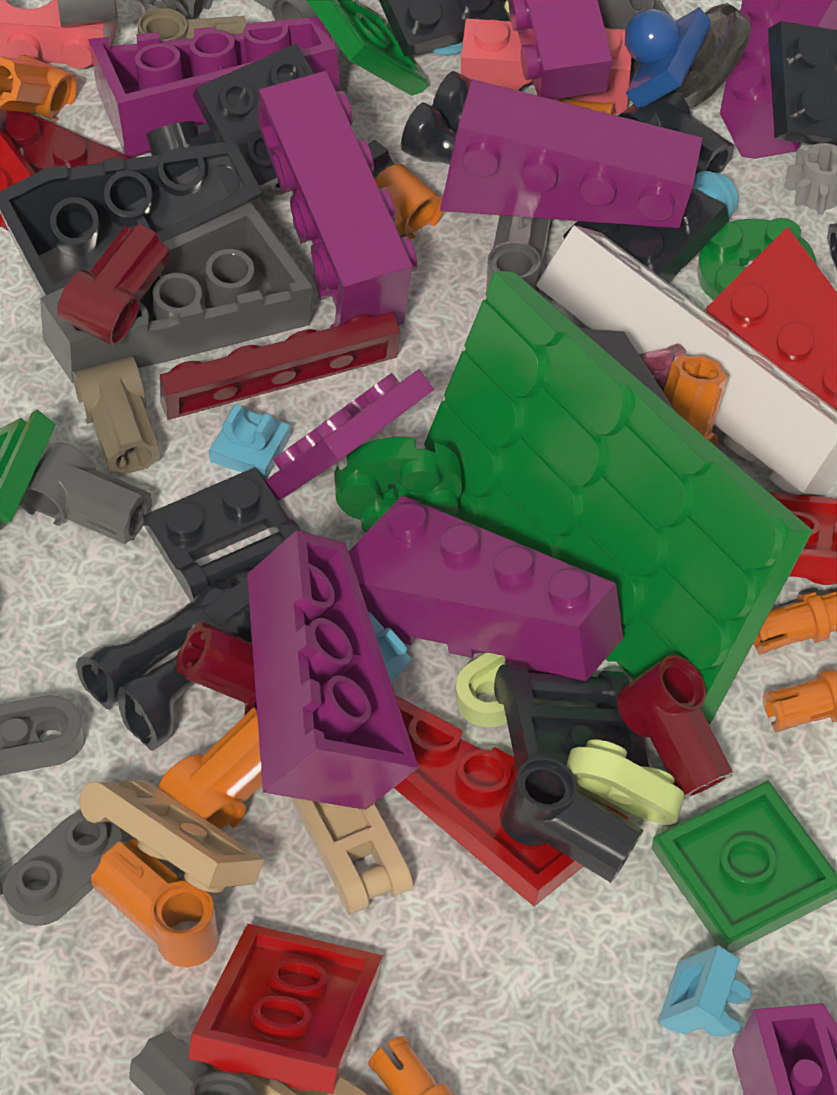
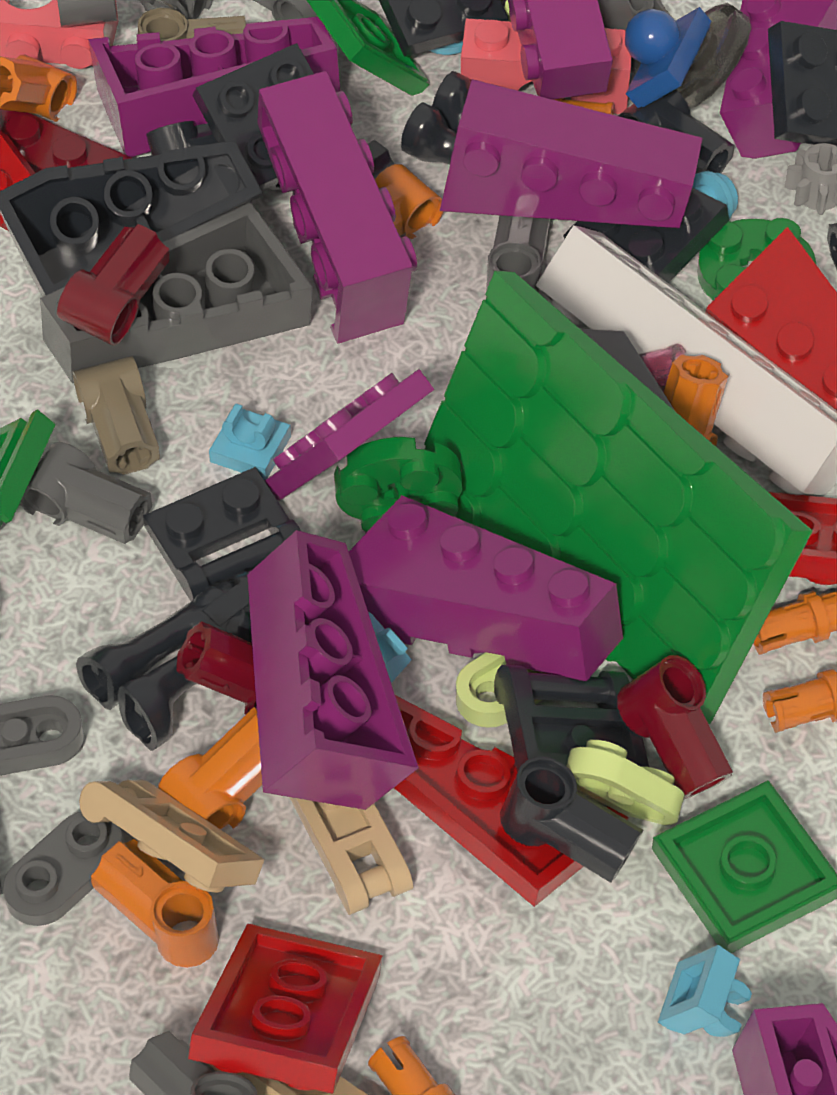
dark red plate [160,312,401,420] -> none

